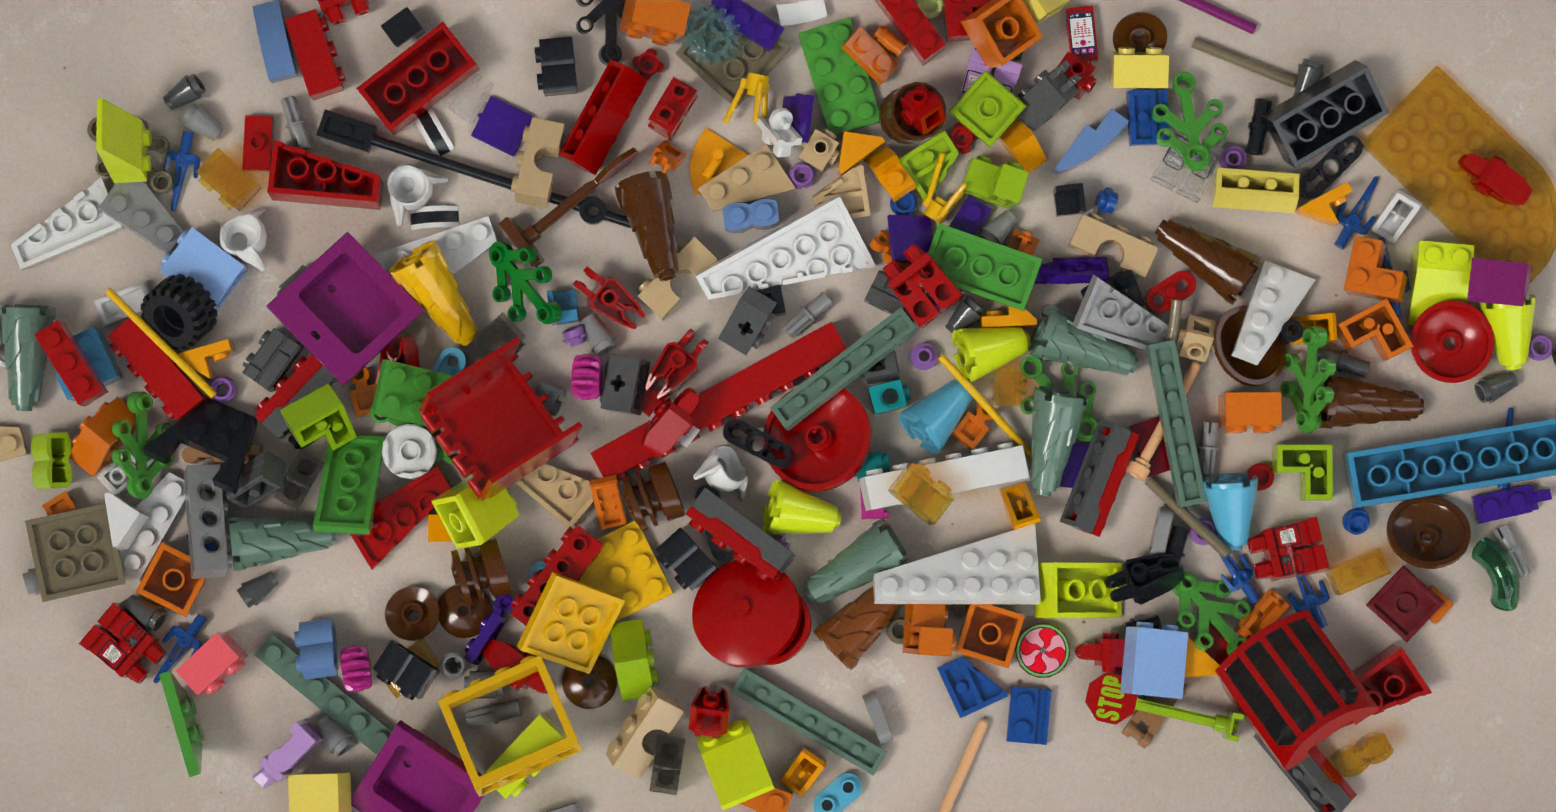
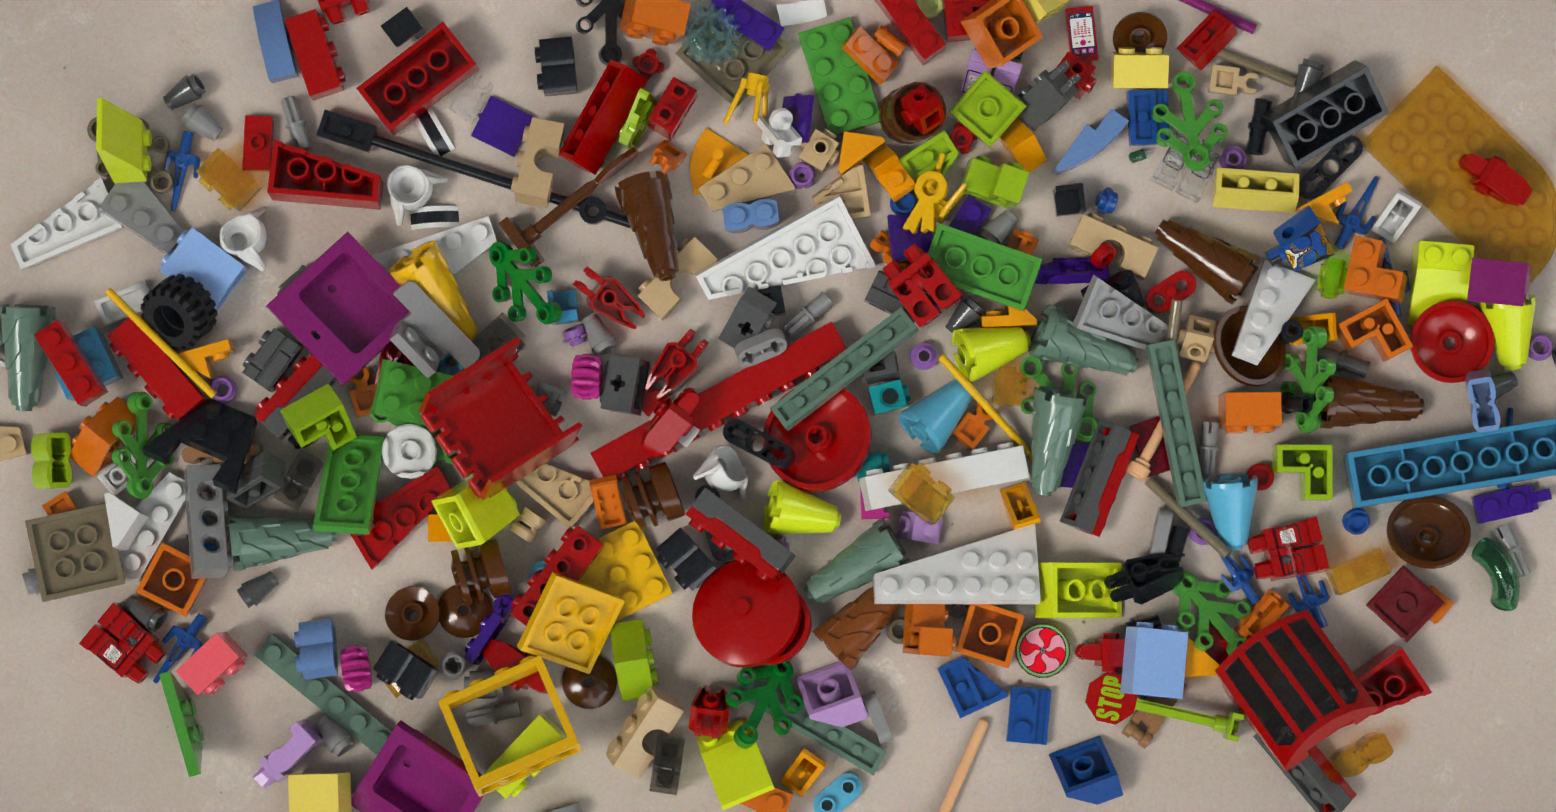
none -> light grey plate [390,281,480,379]
none -> tan wheel [509,506,547,544]
none -> lime wing [618,88,658,150]
none -> green plant [726,660,803,749]
none -> light grey beam [735,329,787,367]
none -> lavender slope [795,661,868,727]
none -> lavender bracket [897,511,943,545]
none -> yellow piece [903,171,949,235]
none -> blue slope [1049,736,1123,805]
none -> red tile [1090,242,1117,269]
none -> clear green piece [1129,149,1153,163]
none -> red slope [1177,10,1237,71]
none -> tan plate [1208,64,1258,96]
none -> blue torso [1265,206,1335,271]
none -> black pin [1281,392,1313,414]
none -> clear neon green brick [1316,257,1348,299]
none -> medium blue brick [1466,369,1500,433]

